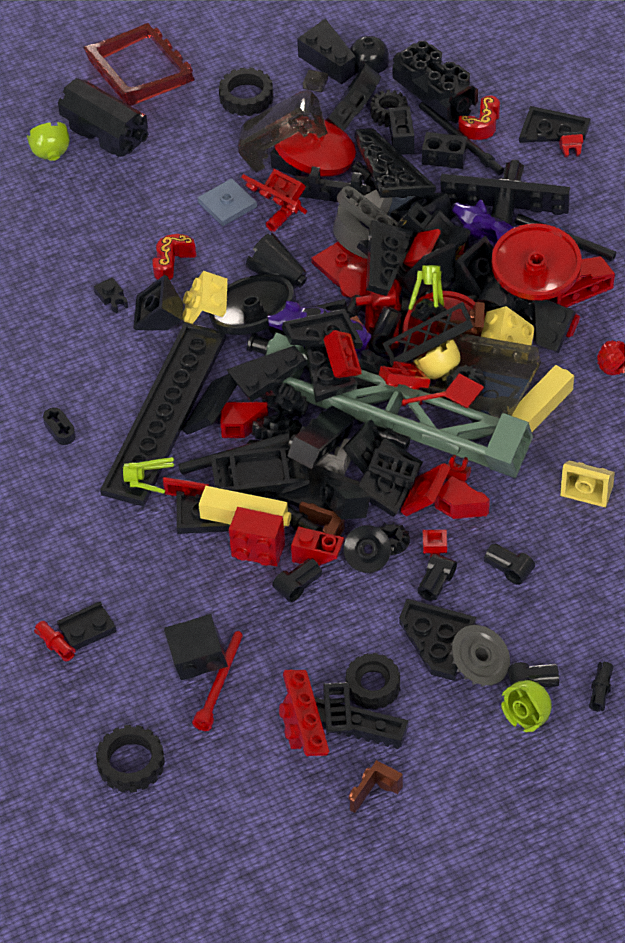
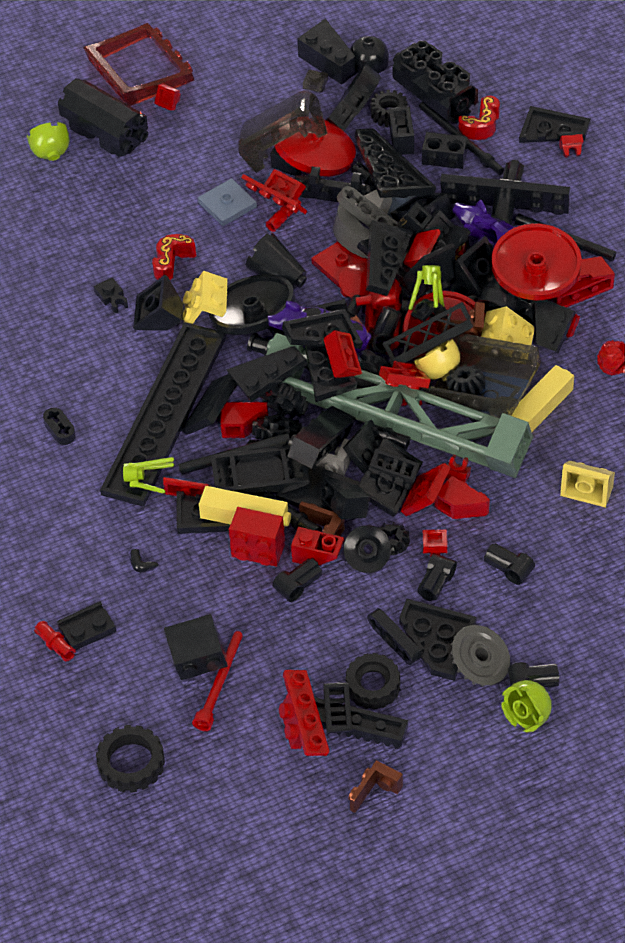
black tyre [219,67,274,116] -> none
red piece [402,373,484,409] -> none
black pin [589,661,614,712] -> none
none -> black animal [130,549,159,573]
none -> red tile [154,83,181,111]
none -> black beam [367,608,421,665]

